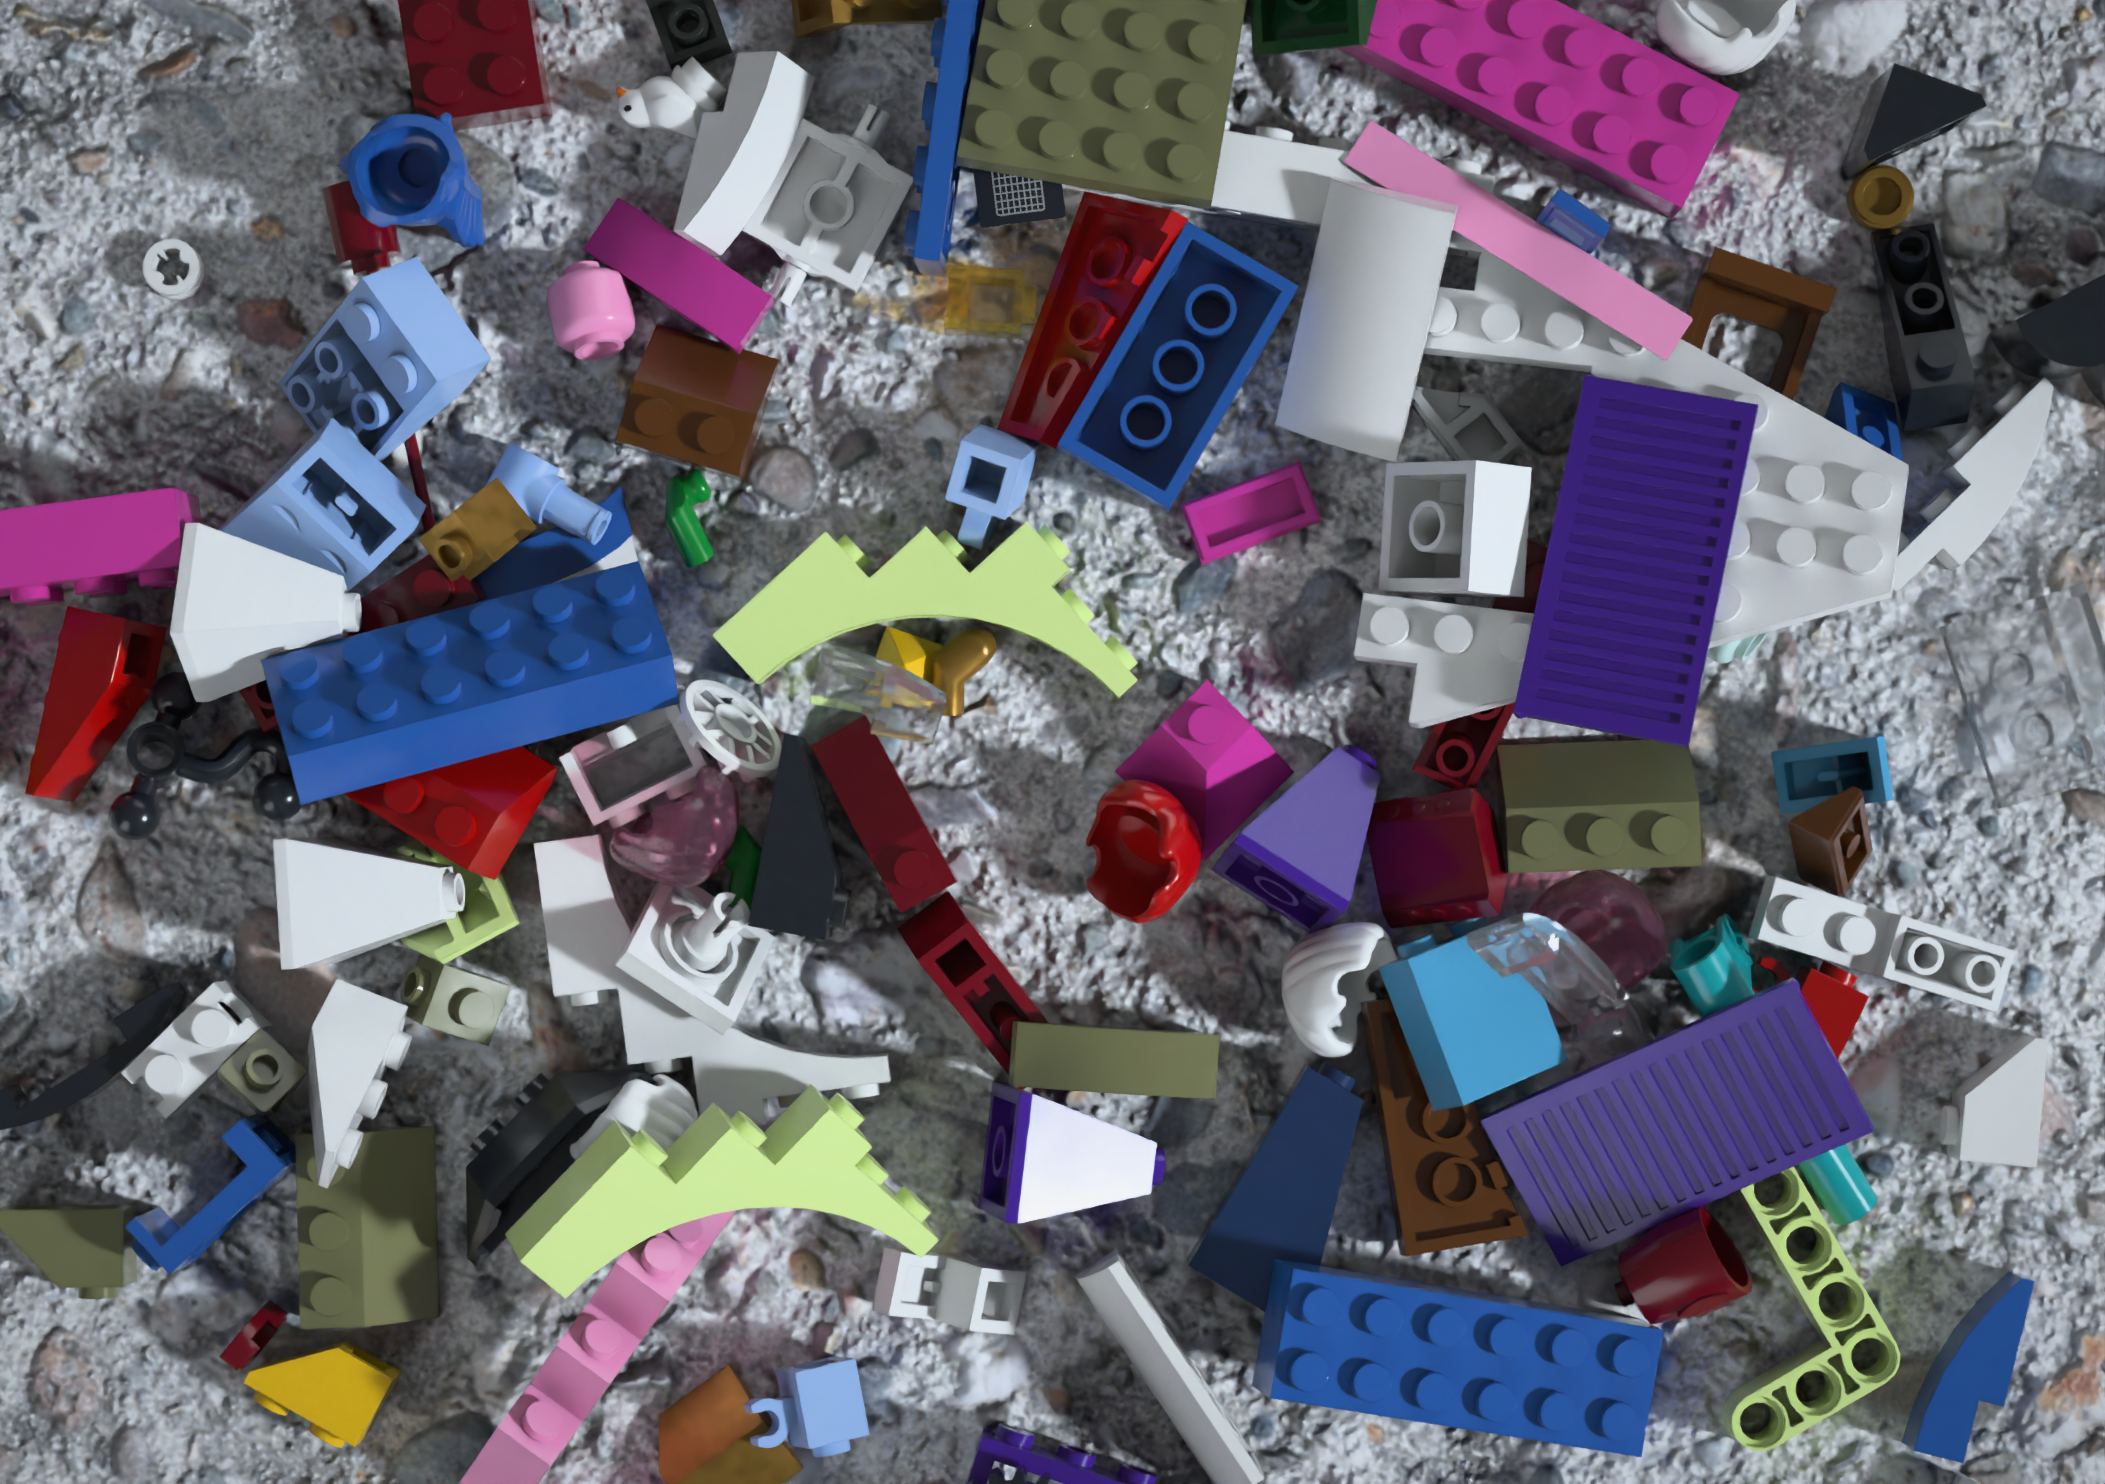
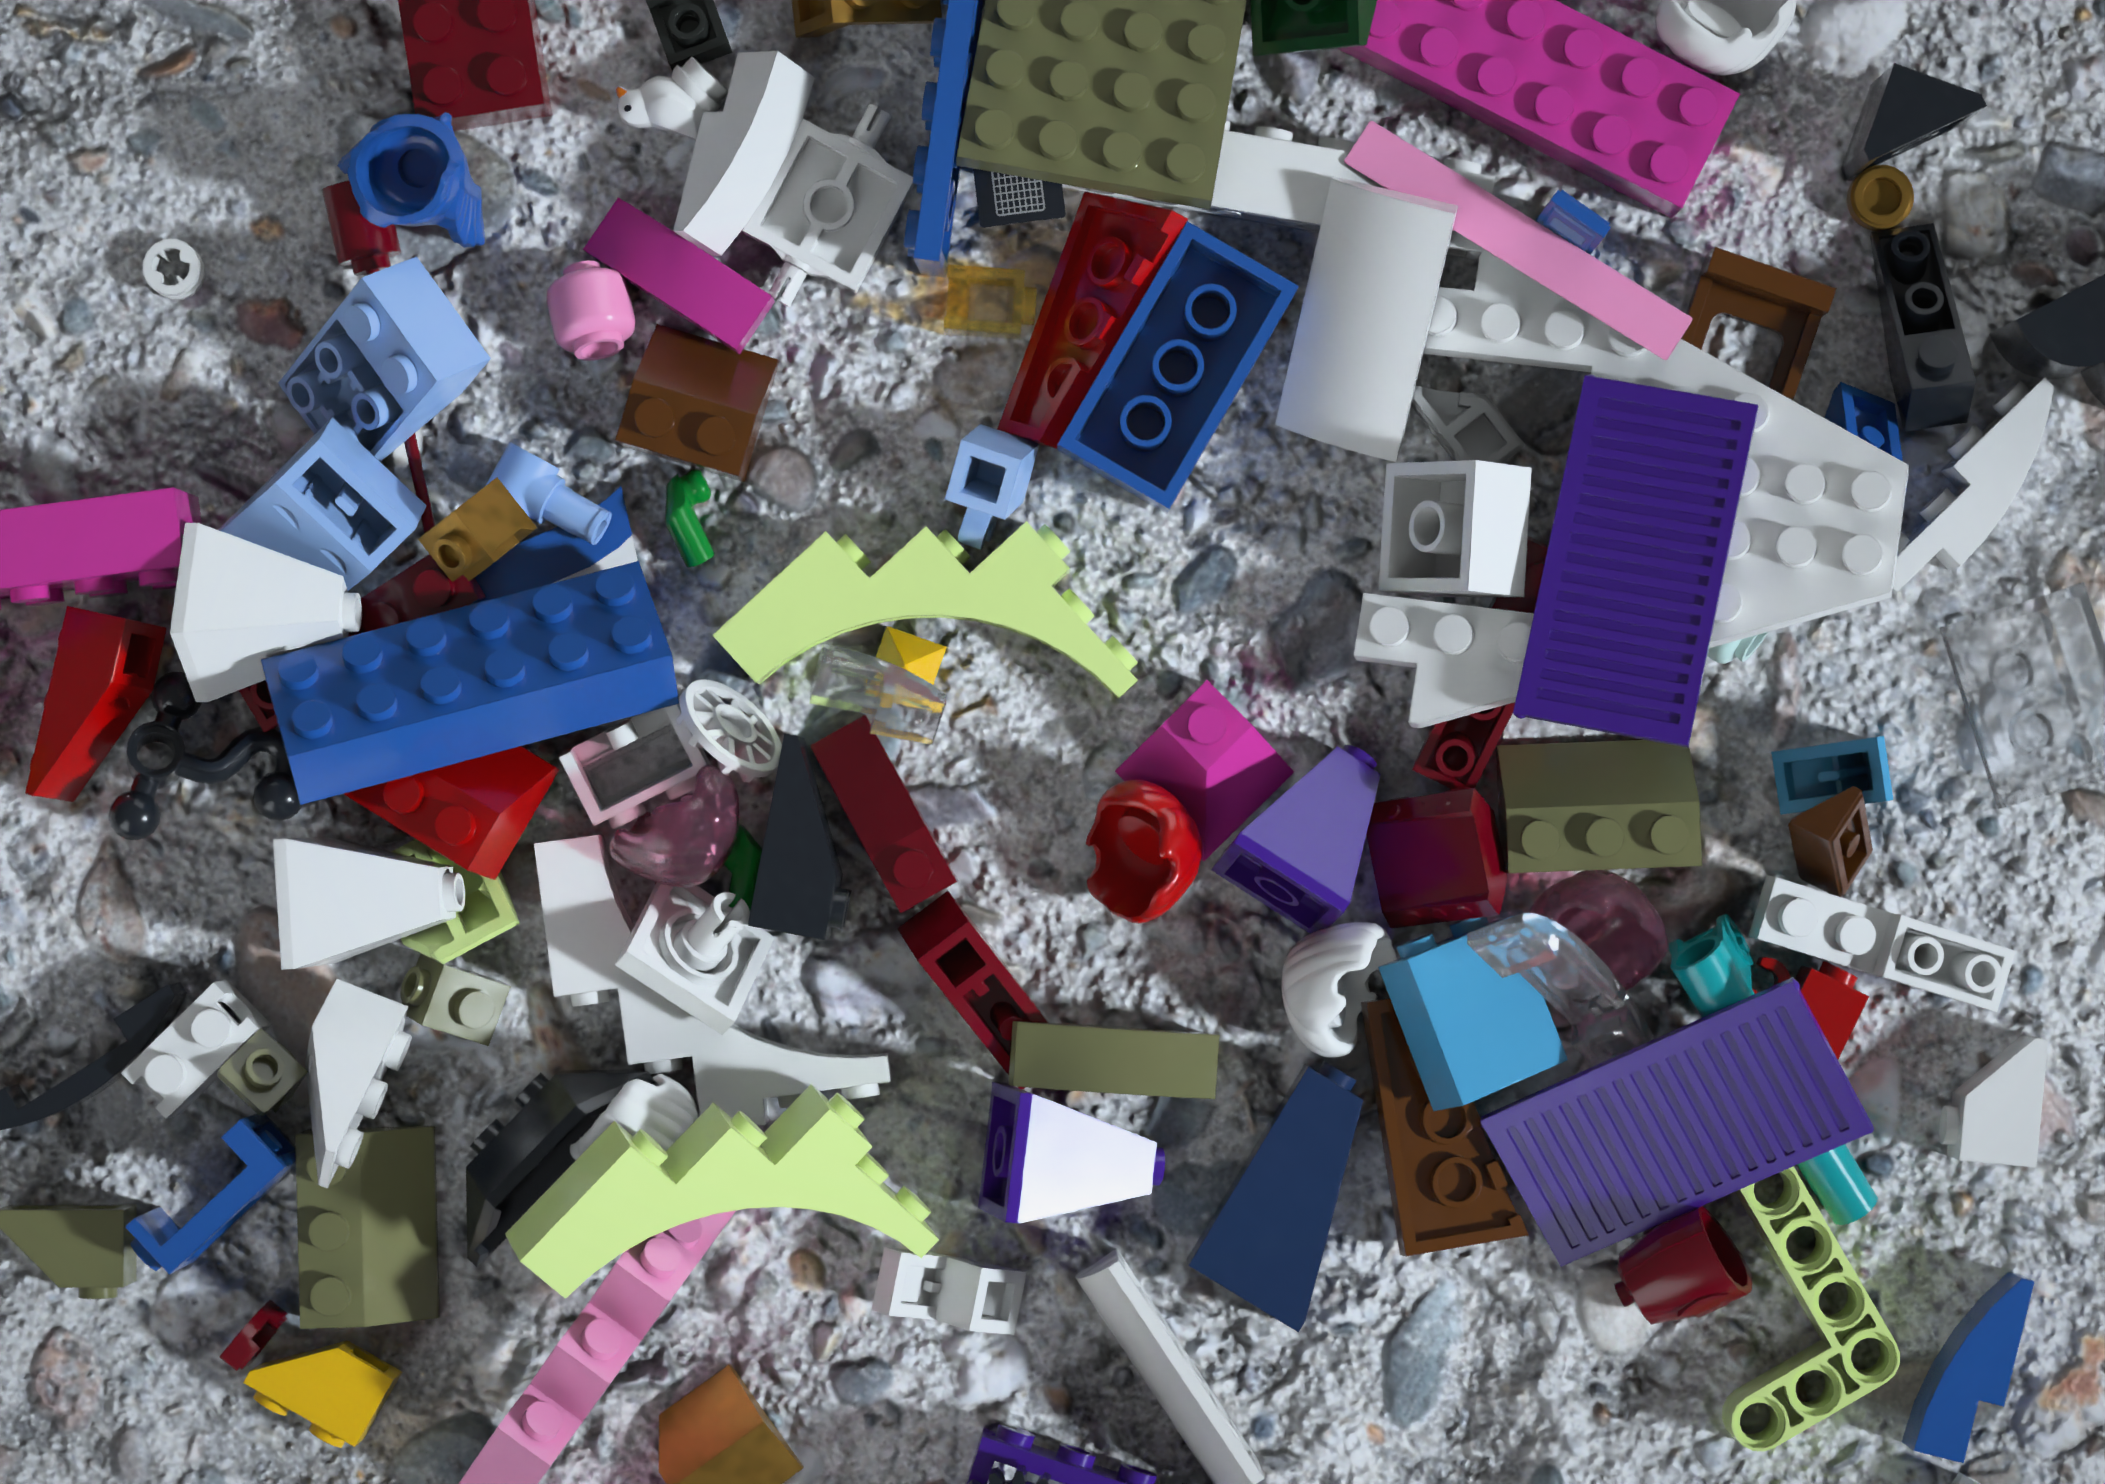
light blue brick [744,1356,870,1457] -> none
pearl gold arm [932,628,997,716] -> none
dark pink tile [1180,461,1322,565] -> none
blue brick [1252,1259,1664,1457] -> none

